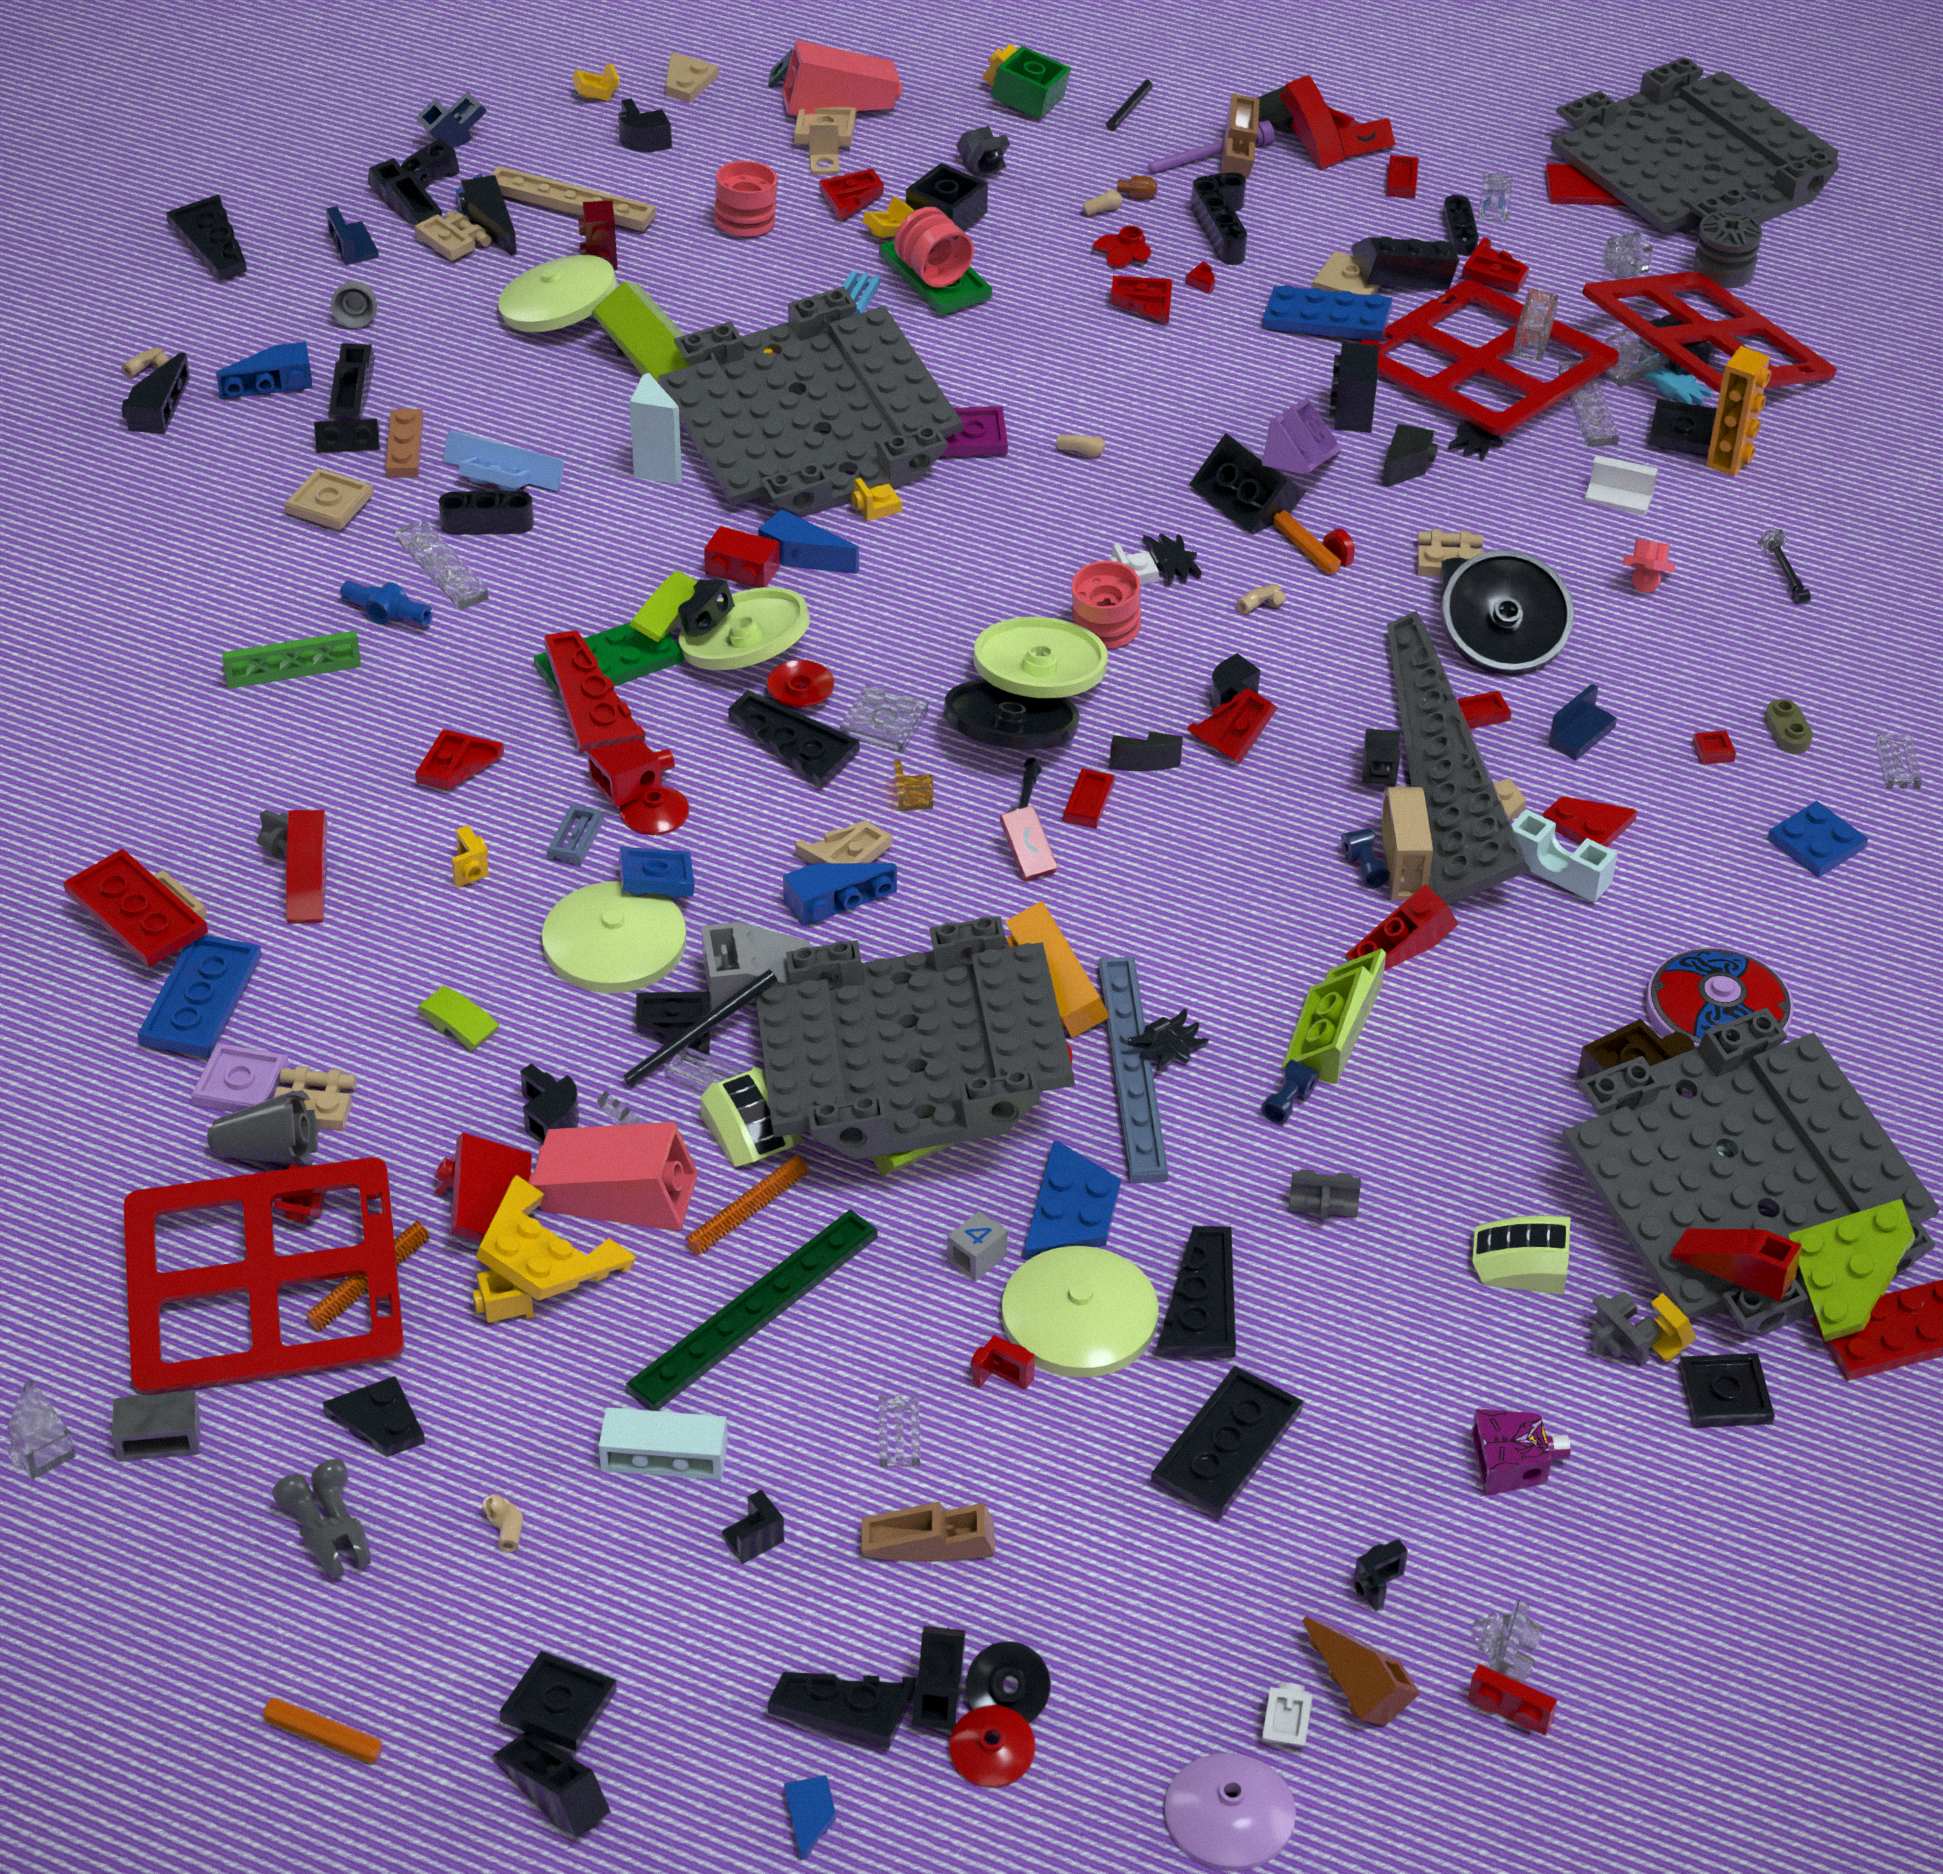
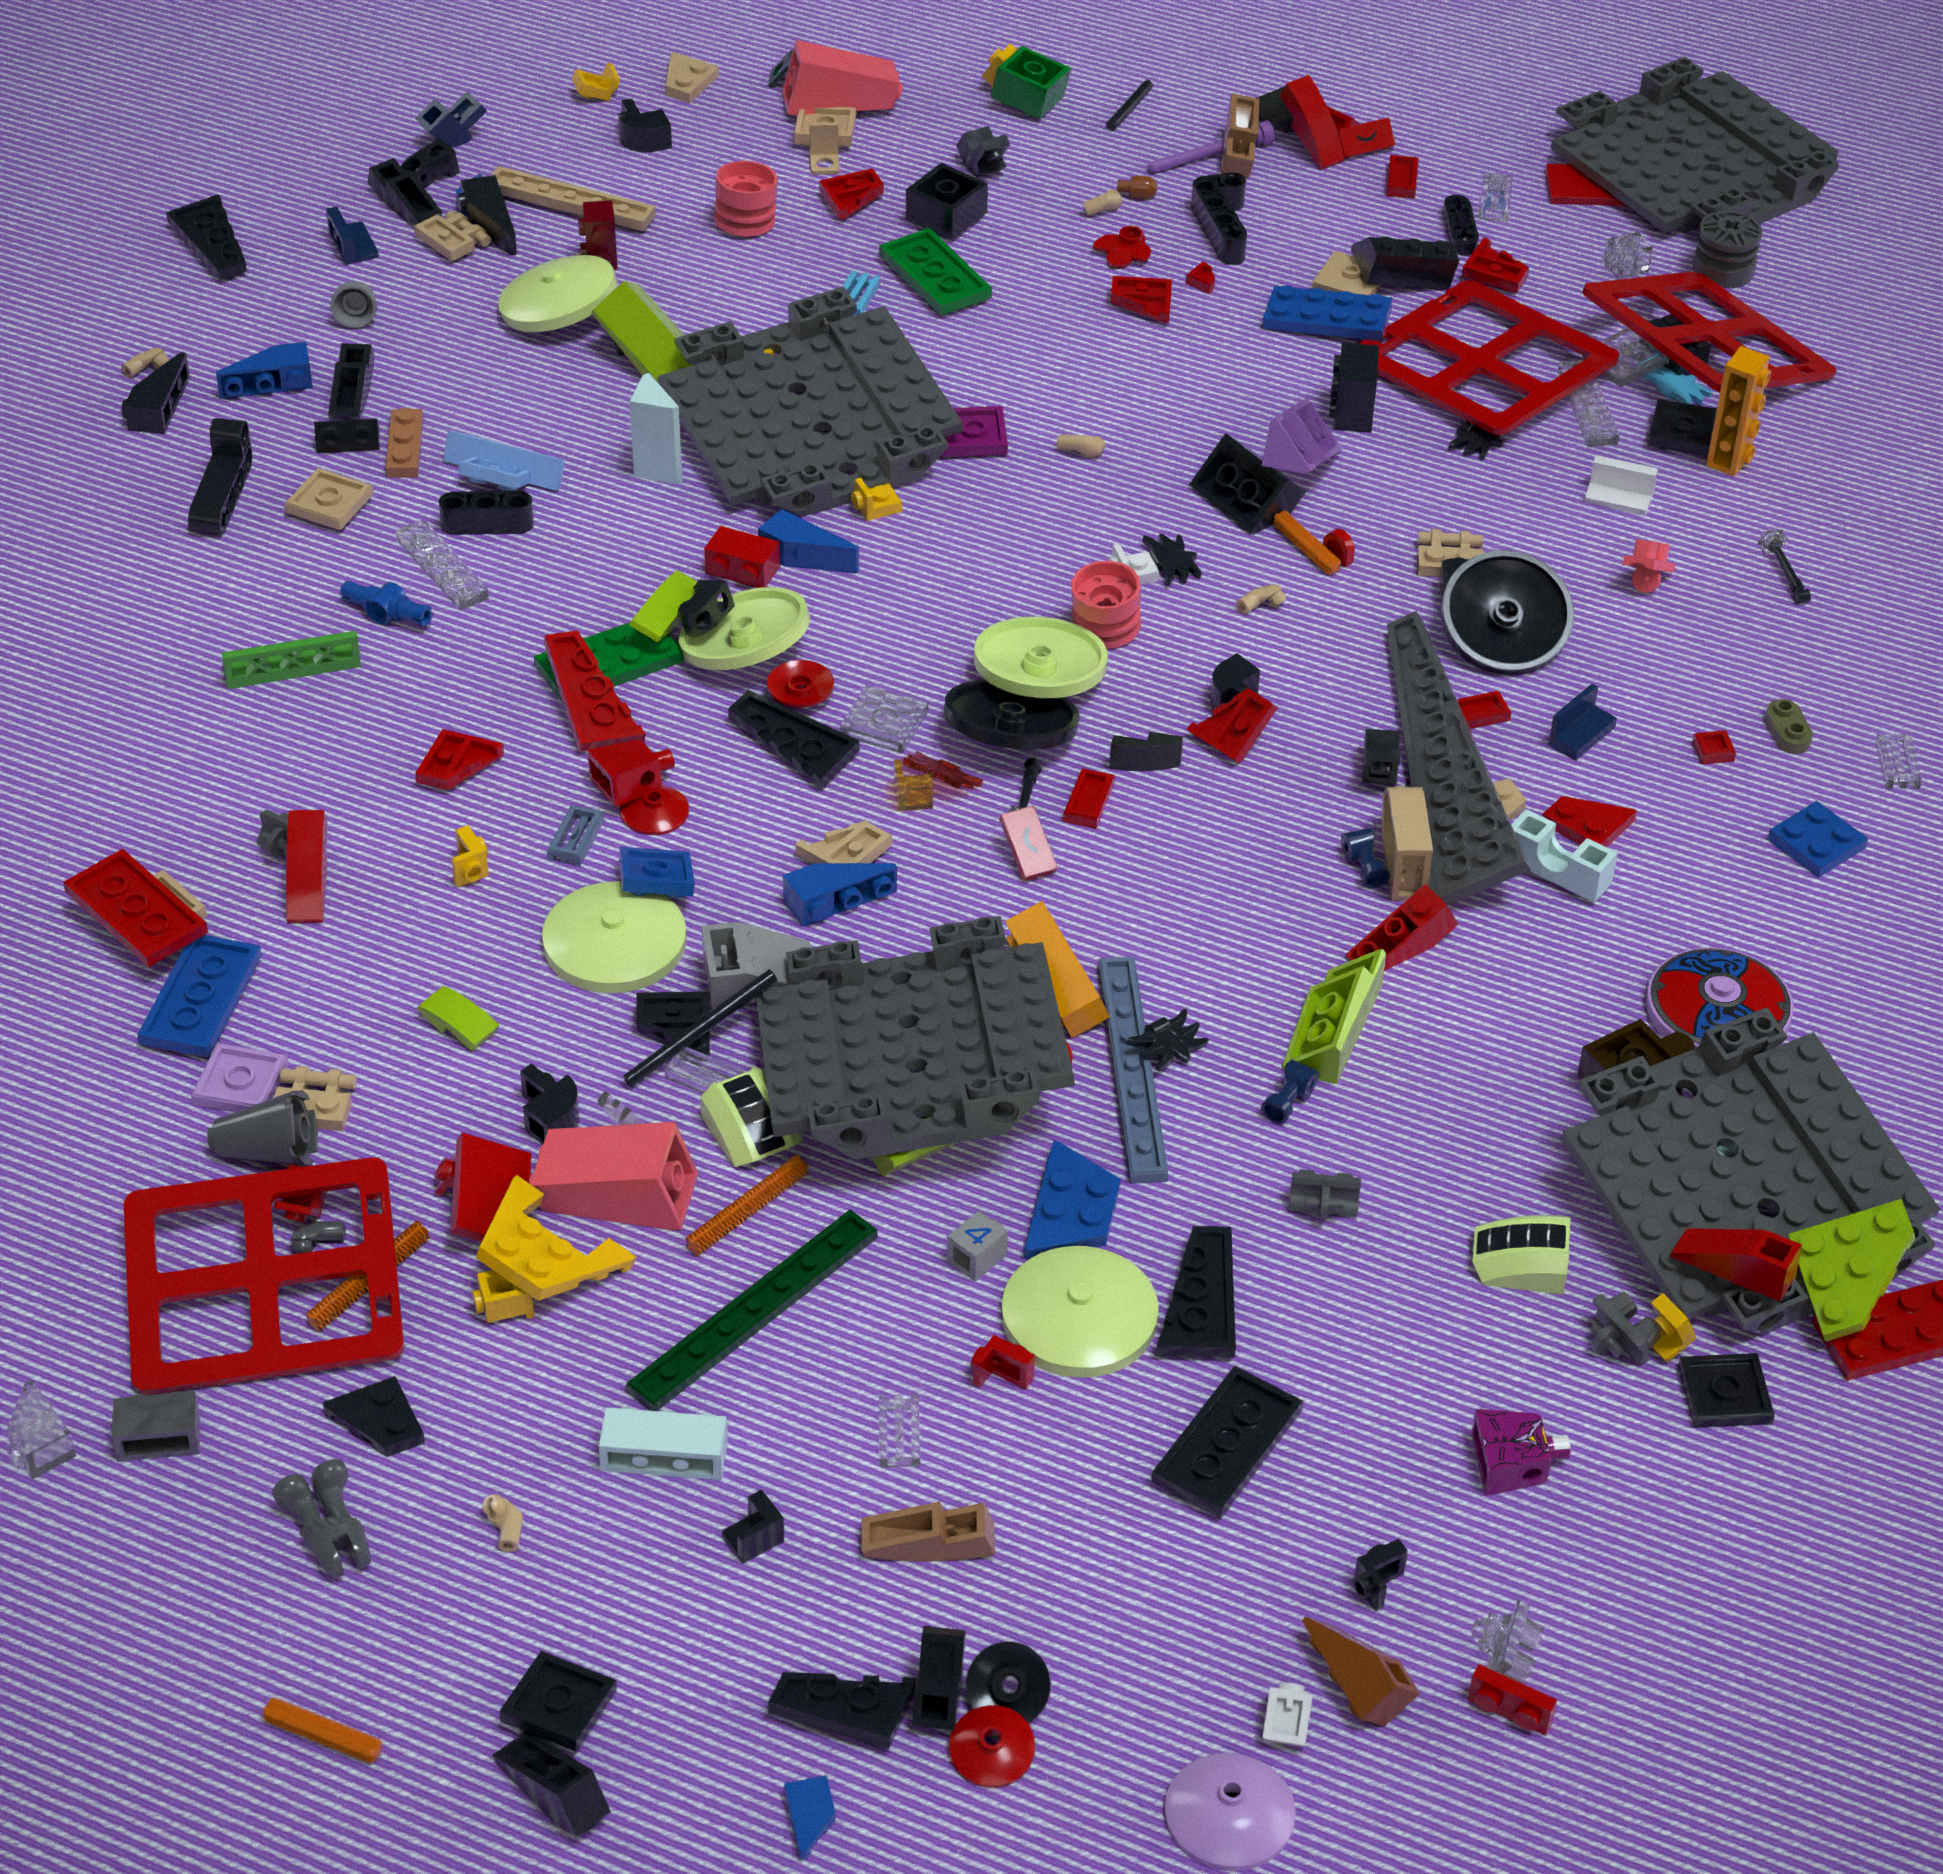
yellow bracket [862,197,914,239] -> none
coral wheel [894,207,974,287] -> none
pearl dark grey slope [1382,424,1438,487] -> none
clear brick [1513,289,1559,361] -> none
none -> black beam [188,418,252,534]
none -> dark grey arm [290,1221,346,1254]
none -> clear red piece [902,751,983,789]

